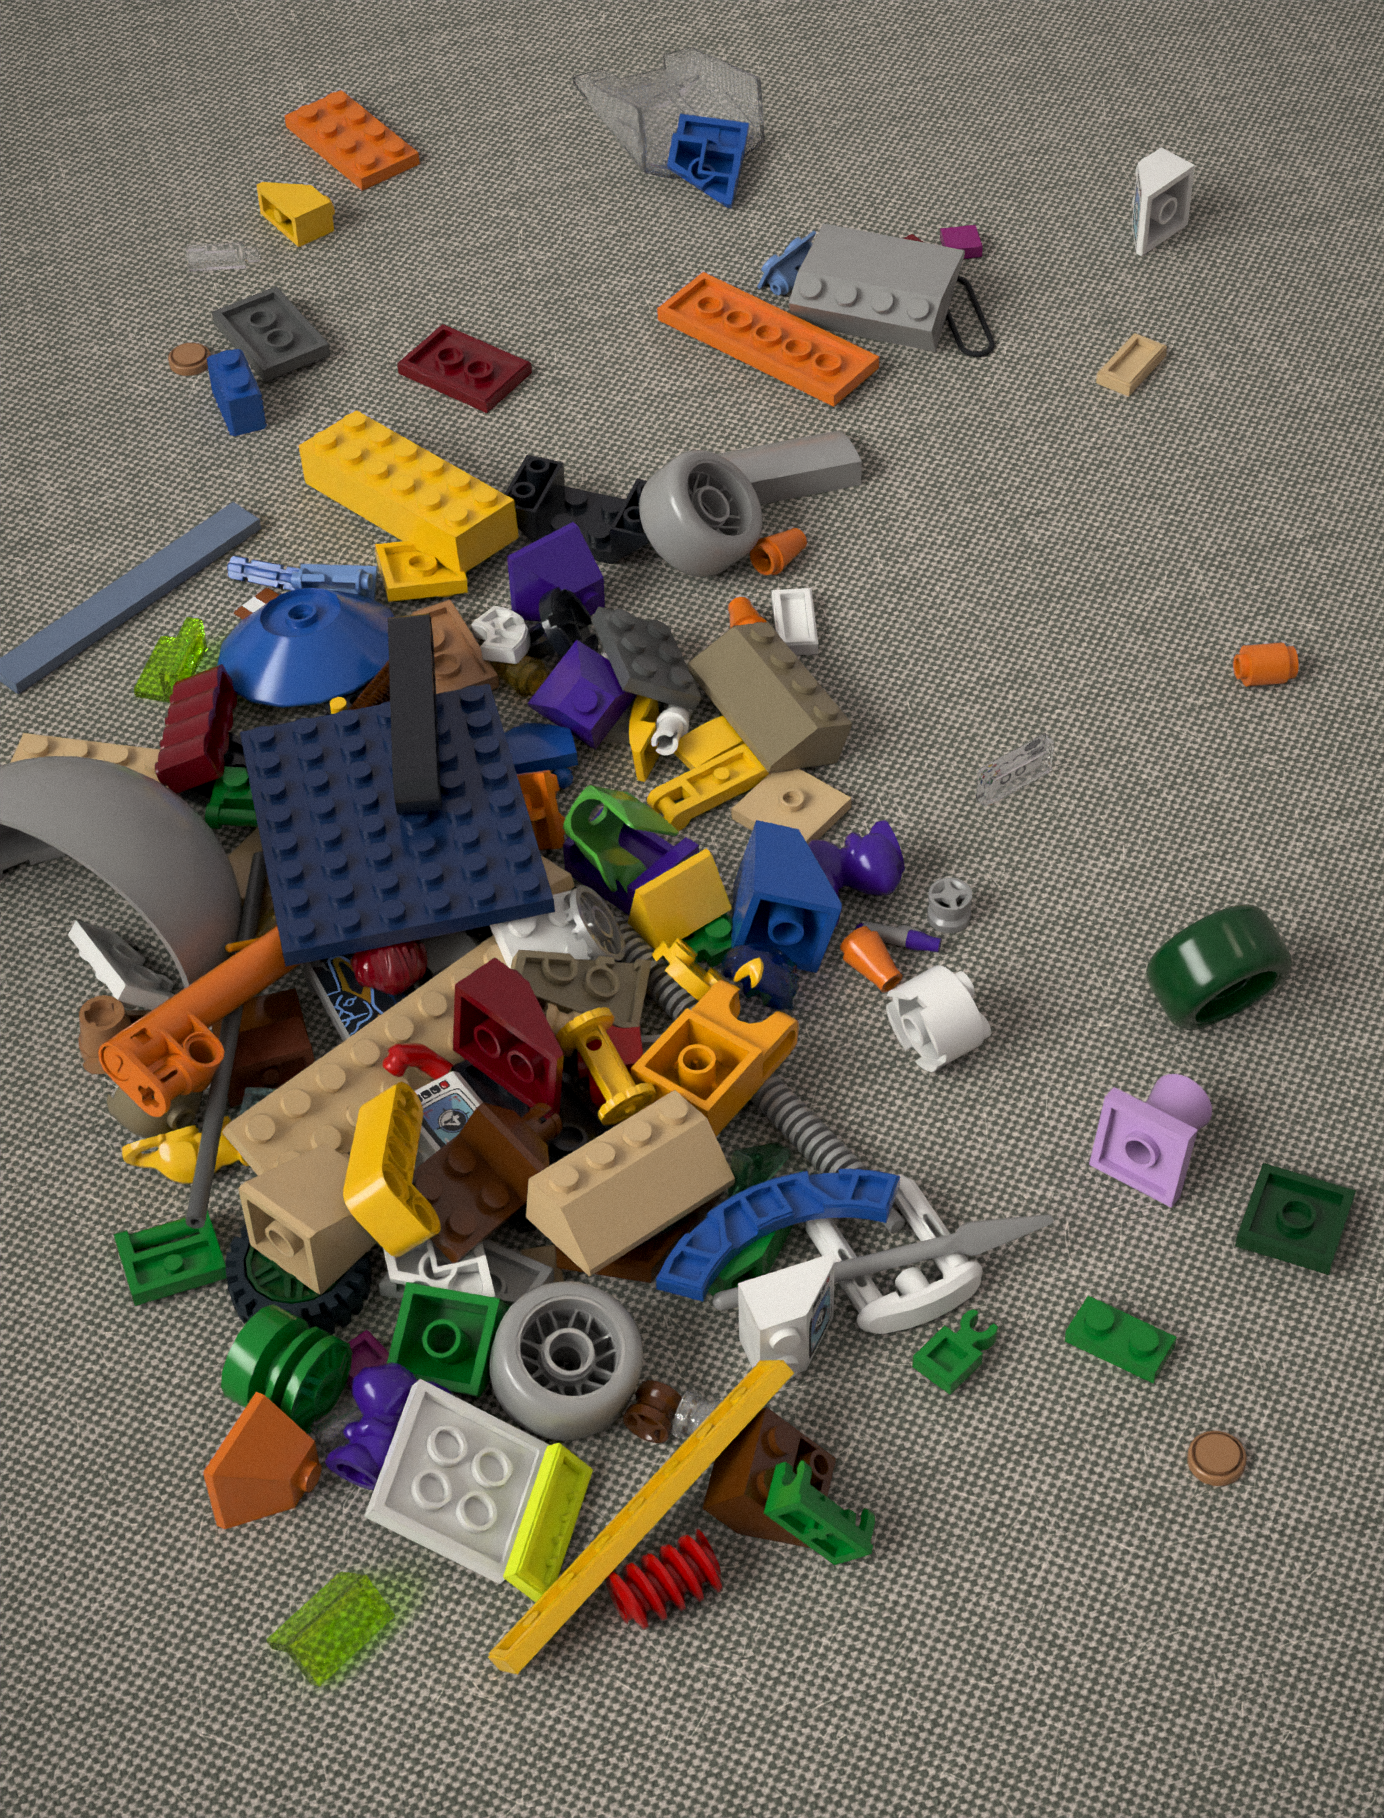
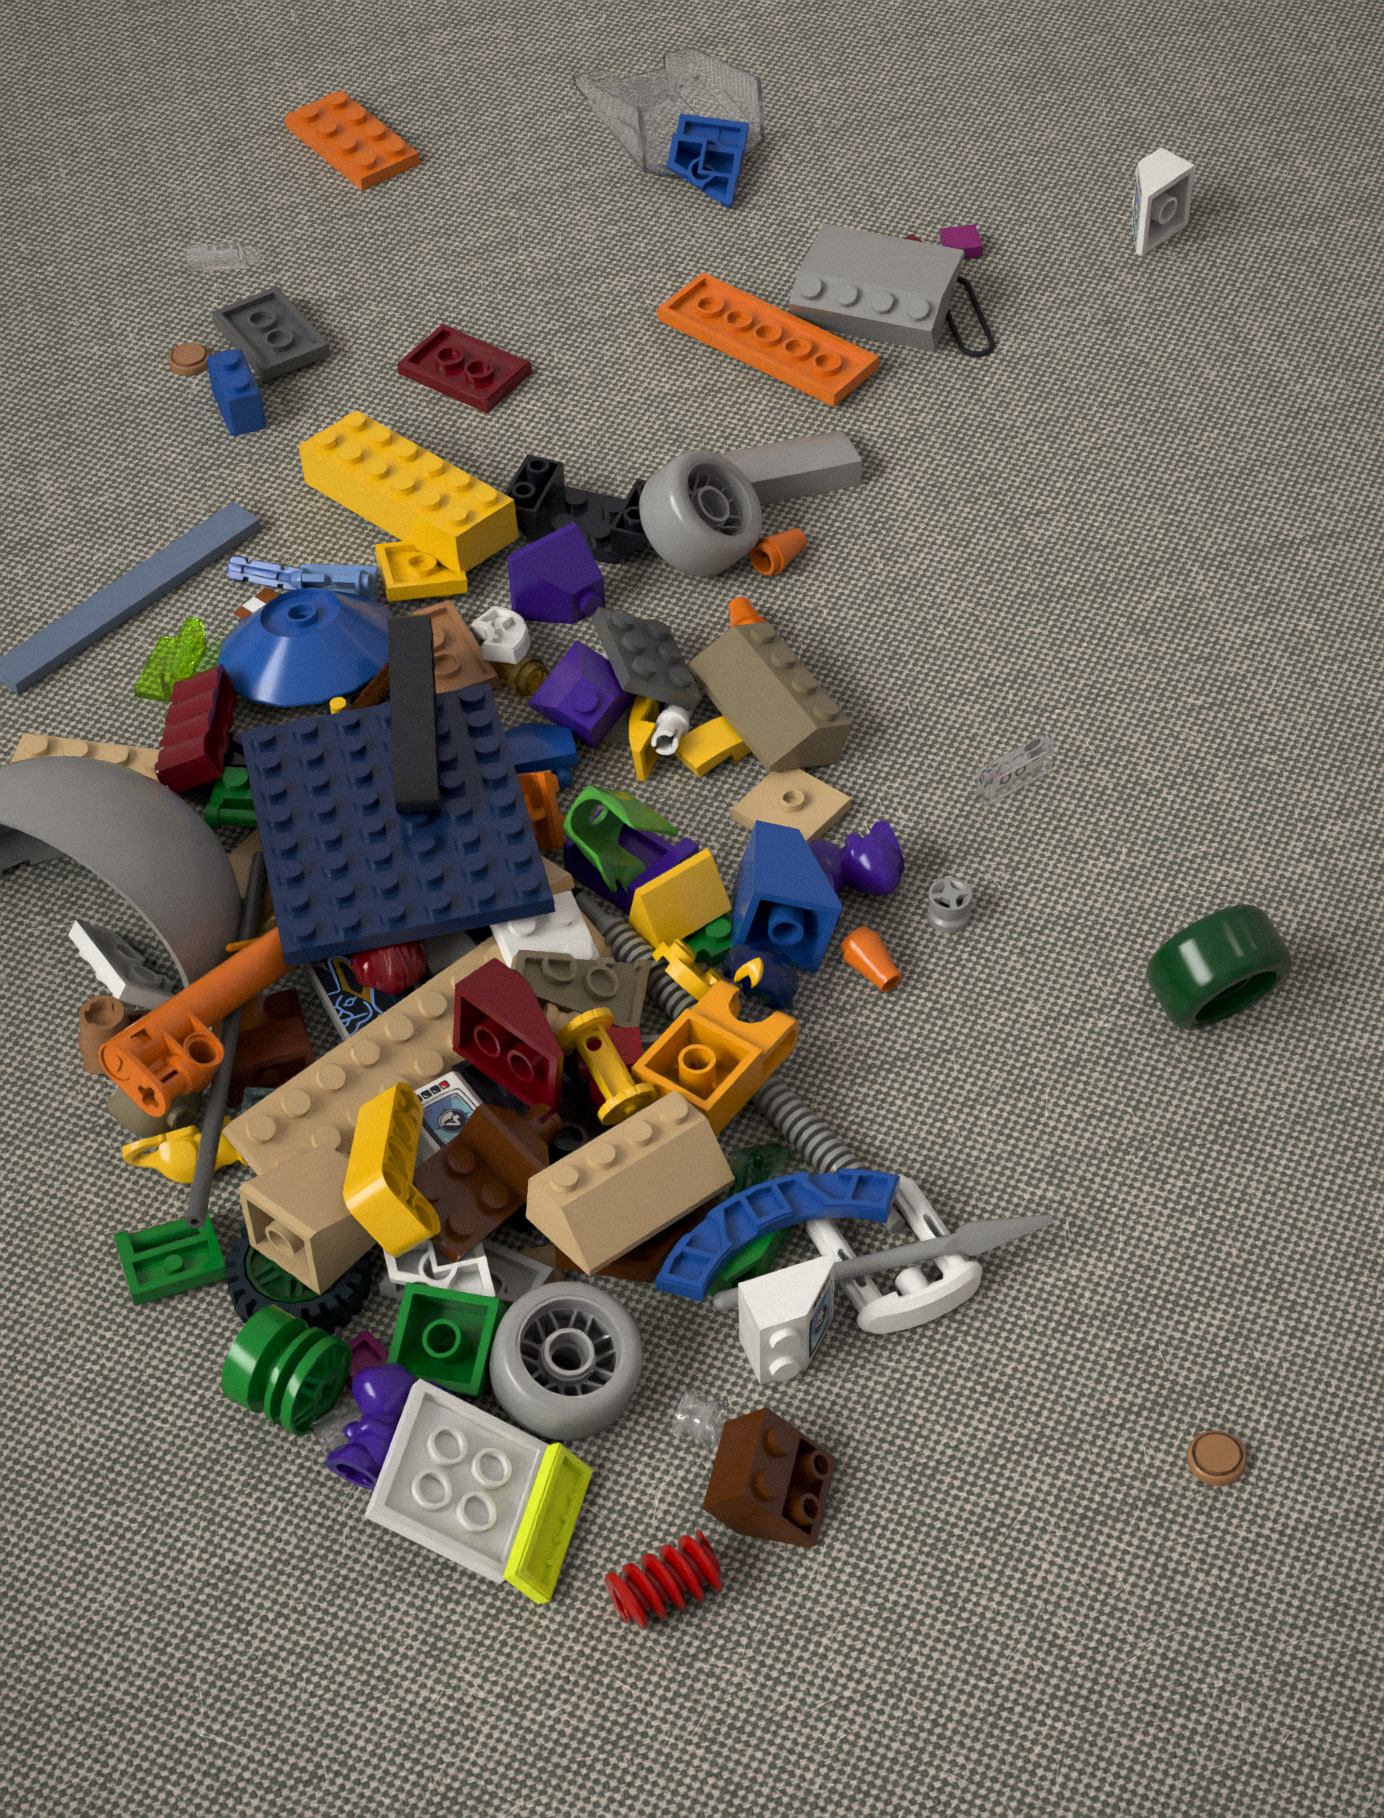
orange slope [203,1392,322,1529] -> none
yellow slope [256,182,335,247] -> none
clear neon green panel [266,1571,396,1687] -> none
red arm [382,1043,453,1080] -> none
yellow tile [488,1360,794,1675] -> none
black tile [525,587,598,661] -> none
light grey wheel [564,885,625,962] -> none
reddish brown wheel [623,1380,684,1443] -> none
yellow plate [647,743,769,831] -> none
medium blue hinge [757,231,816,295] -> none
green hinge [763,1460,875,1565] -> none
white tile [771,588,818,655] -> none
piece [855,921,942,953] -> none
white brick [886,965,991,1072] -> none
green plate [912,1309,998,1395] -> none
green plate [1065,1295,1177,1383] -> none
lavender plant [1089,1074,1212,1208] -> none
tan tile [1096,333,1167,397] -> none
orange brick [1233,642,1299,687] -> none
dark green plate [1235,1163,1356,1275] -> none

